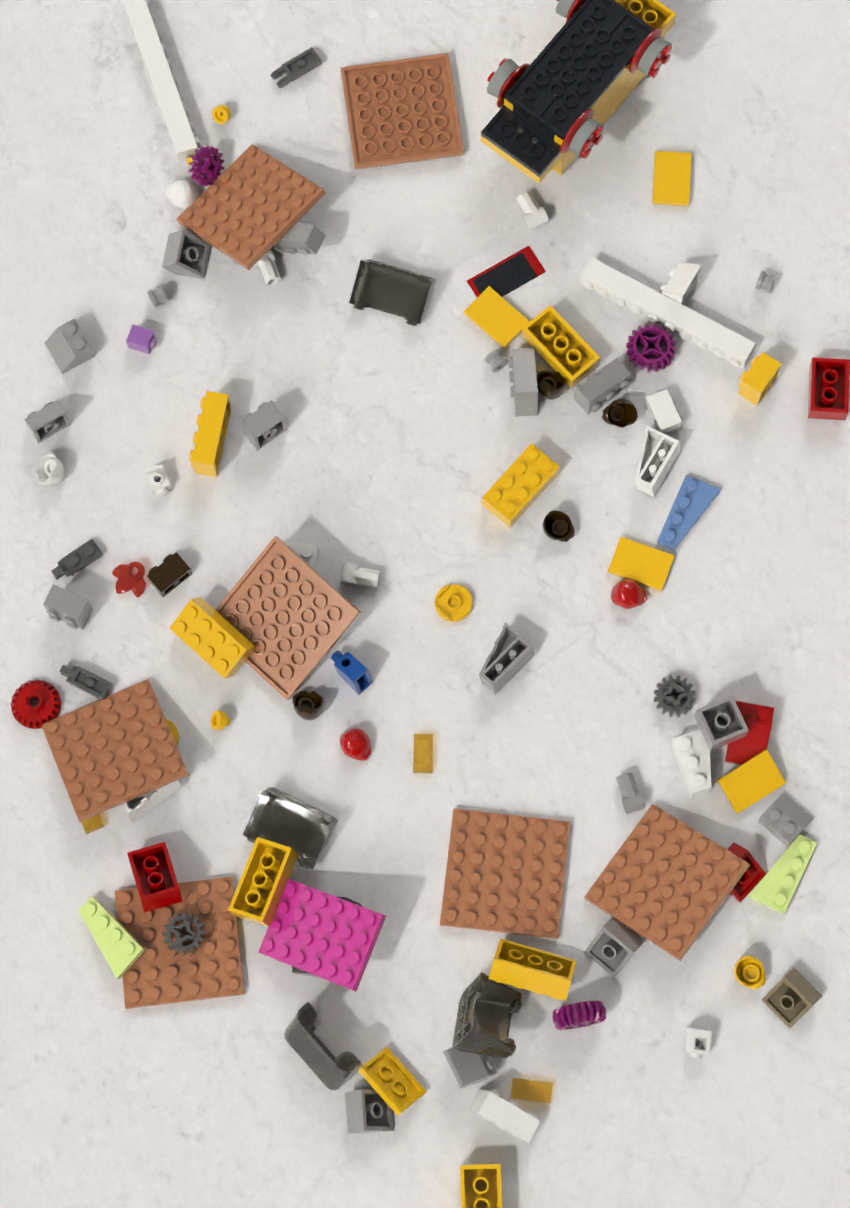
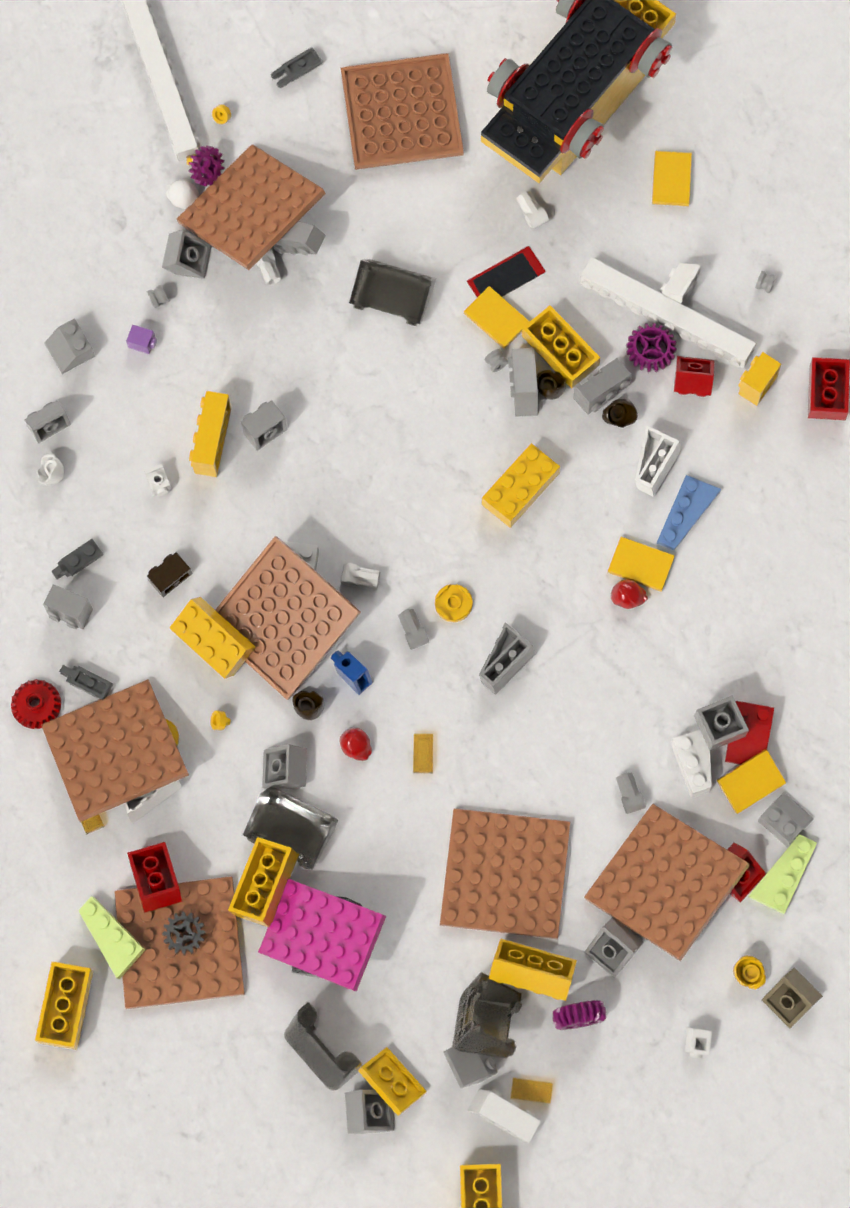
clear red plate [112,562,146,597] -> none
dark brown hair [542,510,575,542] -> none
white brick [645,389,683,434] -> none
dark grey gear [654,675,696,718] -> none
none -> yellow brick [35,961,93,1050]
none -> light grey slope [262,744,307,789]
none -> light grey piece [398,609,429,650]
none -> red slope [674,356,714,397]

